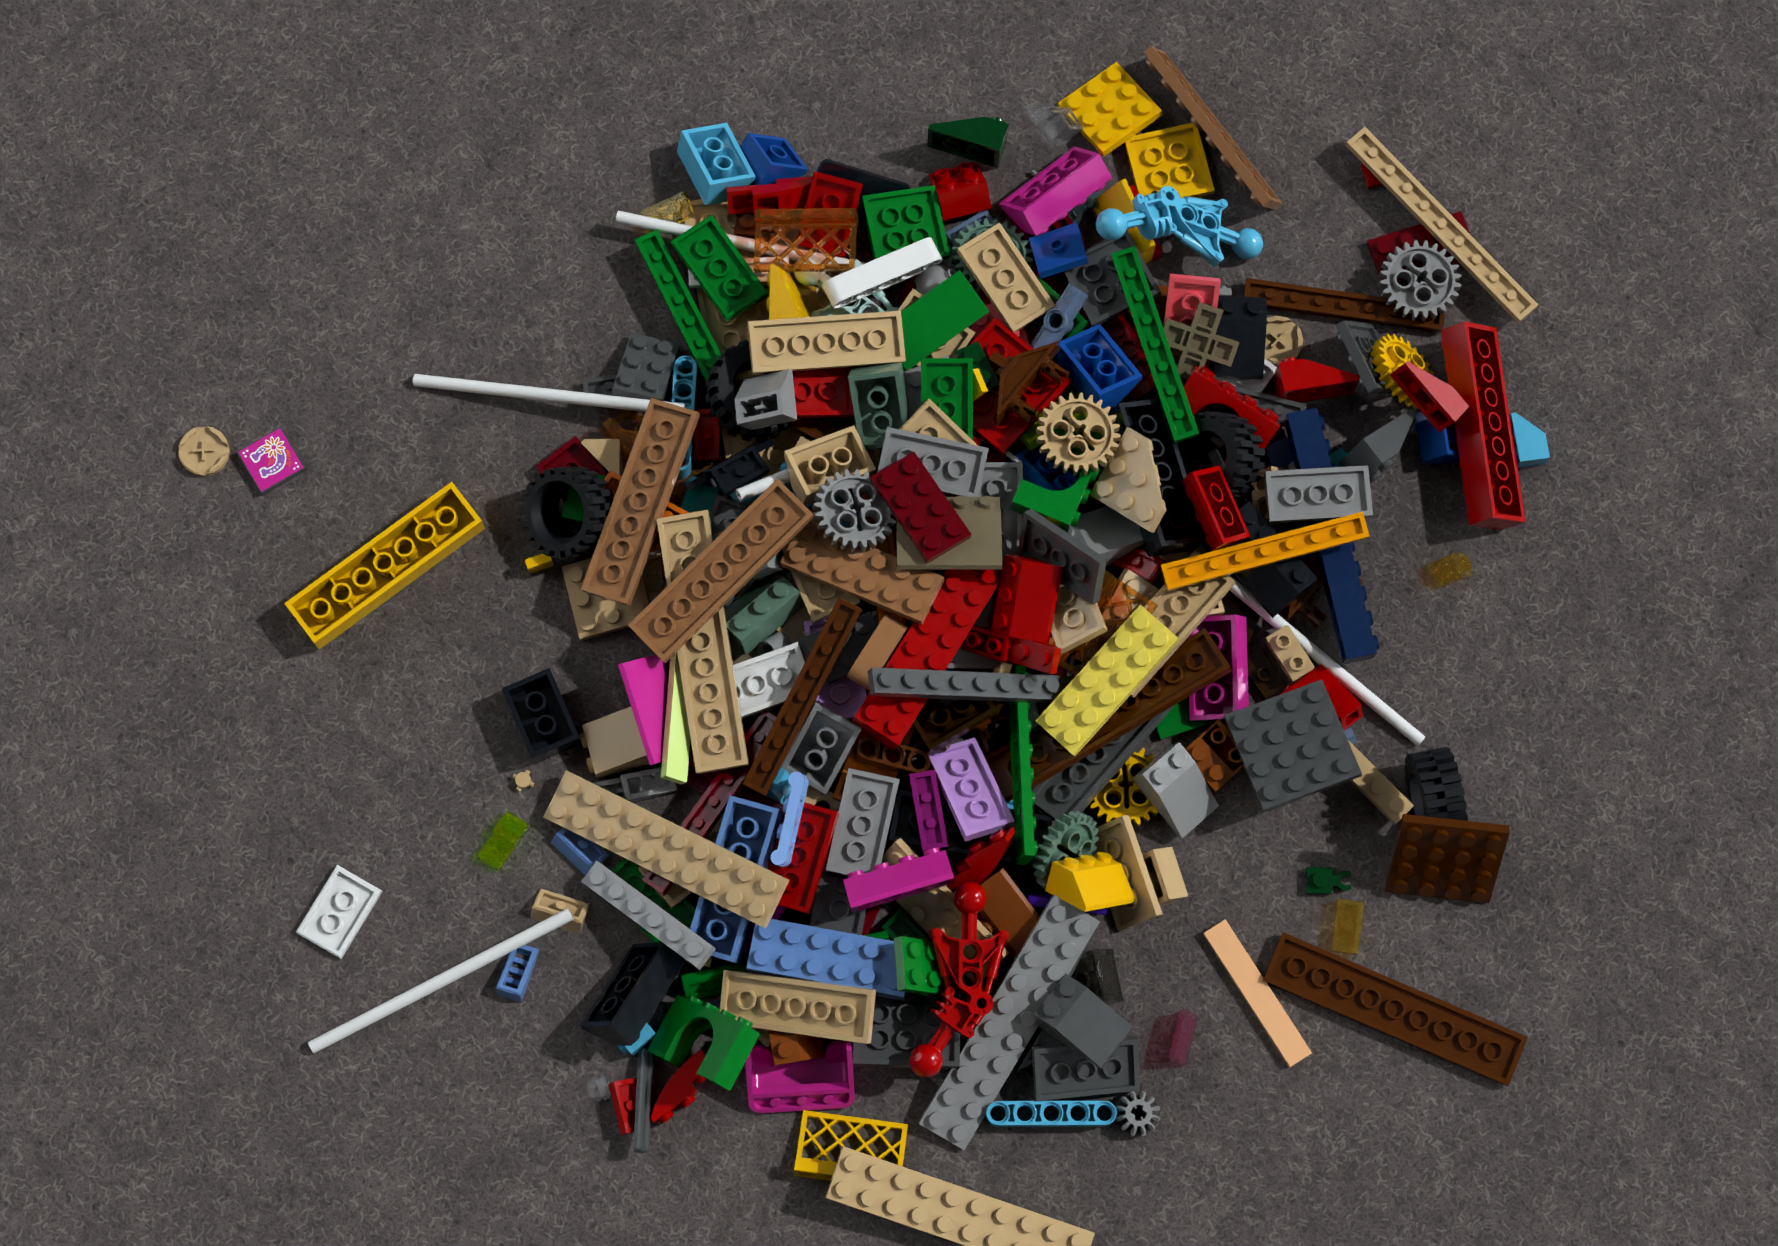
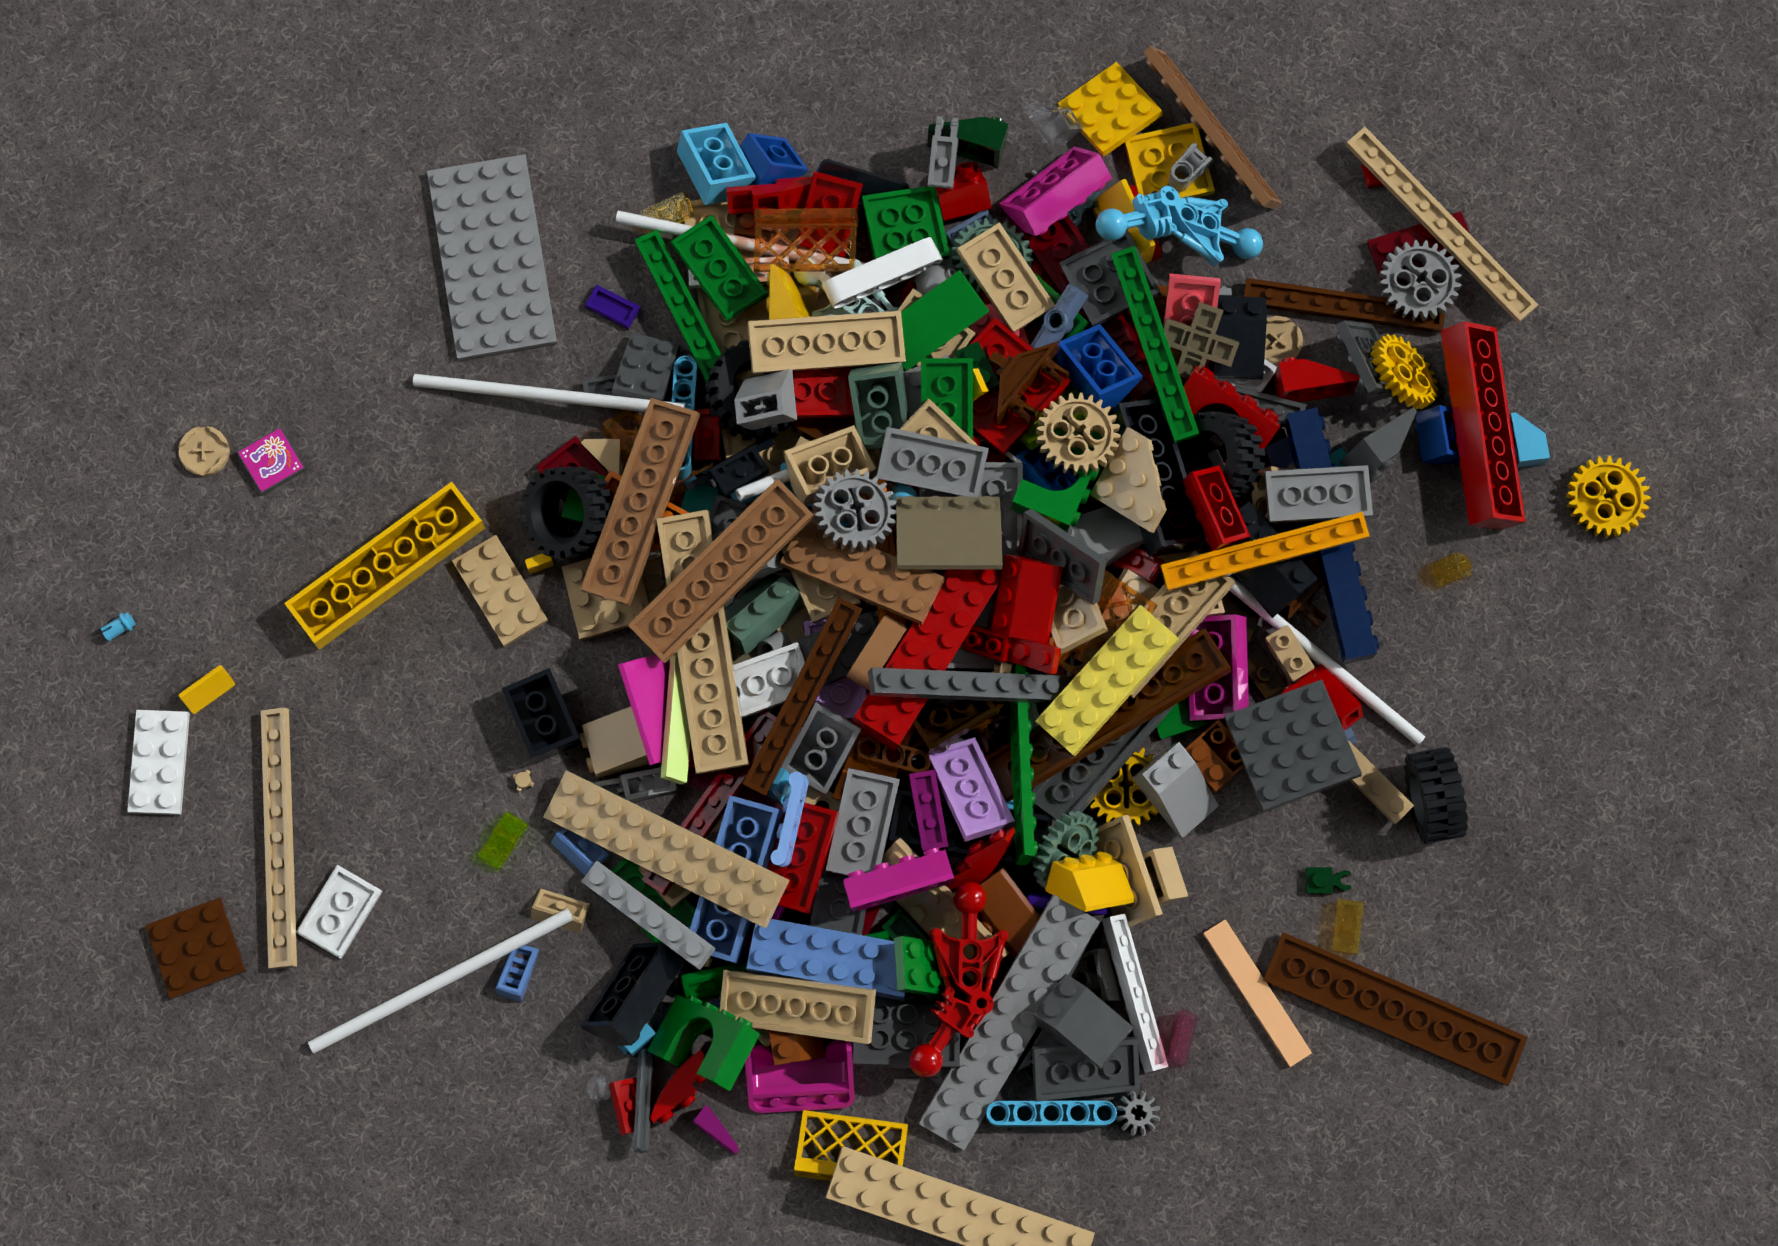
dark red plate [870,452,972,564] -> none
blue plate [1029,222,1089,279] -> none
reddish brown plate [1385,814,1510,903] -> none
red slope [1389,361,1469,432] -> none
none -> medium azure pin [100,612,136,642]
none -> white plate [127,710,190,815]
none -> reddish brown plate [145,897,247,1000]
none -> yellow slope [178,665,235,714]
none -> tan plate [261,708,297,969]
none -> light grey plate [427,154,557,361]
none -> tan plate [452,535,548,647]
none -> dark purple tile [584,284,641,330]
none -> magenta slope [694,1105,740,1155]
none -> light grey hinge [928,116,959,189]
none -> white plate [1102,914,1168,1073]
none -> light grey piece [1168,143,1214,192]
none -> yellow gear [1566,456,1651,538]

